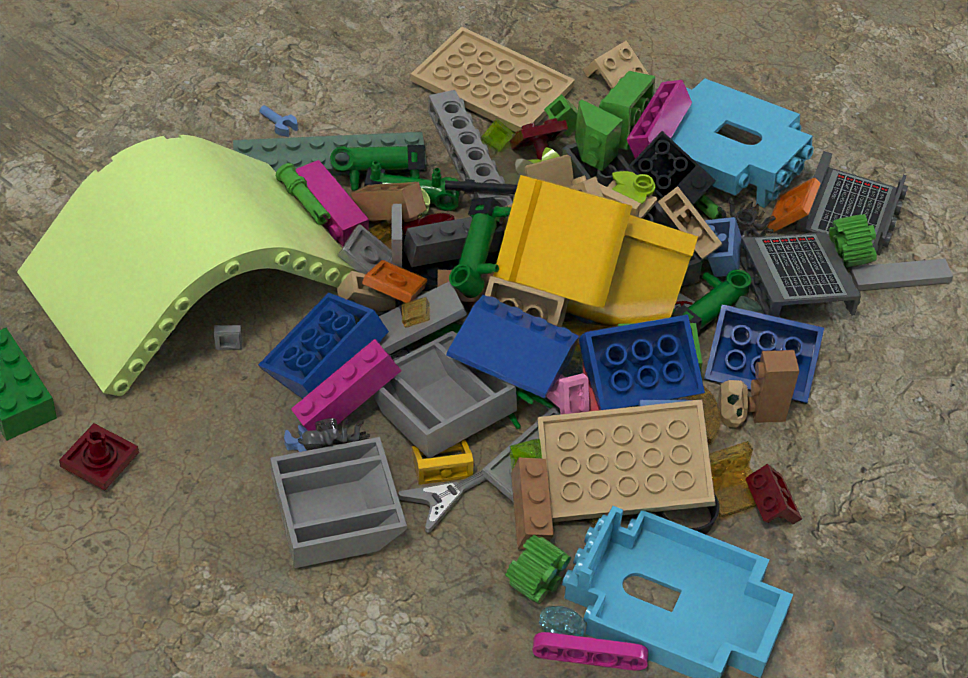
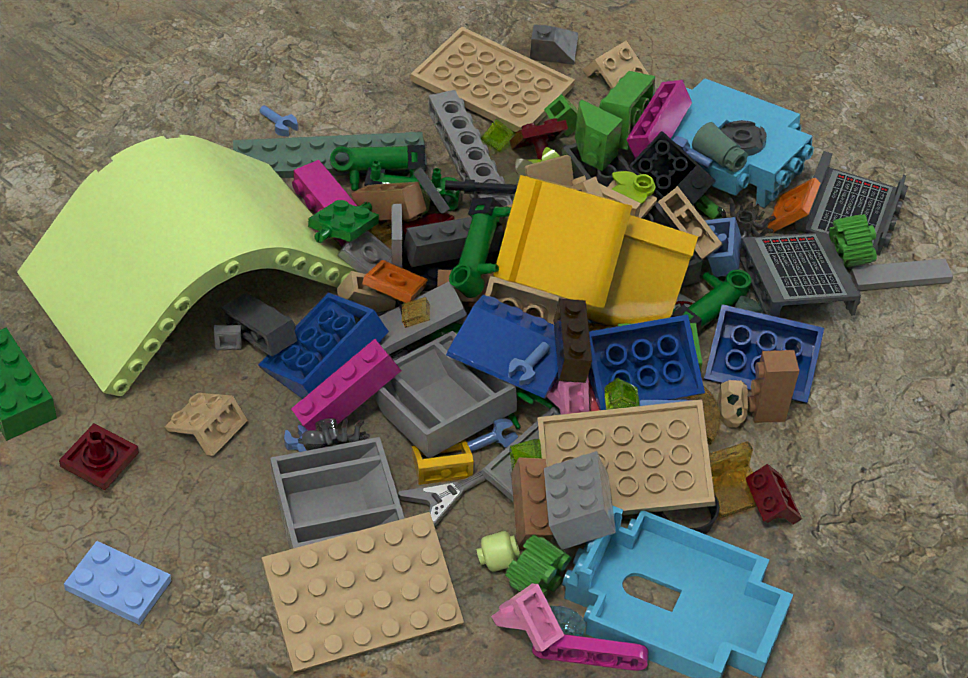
bright green pin [275,163,331,225] -> none
none -> light blue plate [64,541,171,625]
none -> tan bracket [165,393,248,456]
none -> dark grey brick [221,292,297,356]
none -> tan plate [261,512,464,673]
none -> green plate [308,200,379,243]
none -> dark grey tile [414,166,450,213]
none -> medium blue bar [467,419,518,452]
none -> yellowish green head [477,531,520,572]
none -> bright pink bracket [491,583,564,652]
none -> medium blue bar [508,342,550,386]
none -> flat silver slope [530,24,578,65]
none -> light grey brick [544,451,616,550]
none -> dark brown brick [553,299,592,383]
none -> clear neon green slope [604,378,639,410]
none -> medium blue bar [673,136,713,169]
none -> sand green plant [692,122,748,172]
none -> dark grey tile [720,120,767,156]

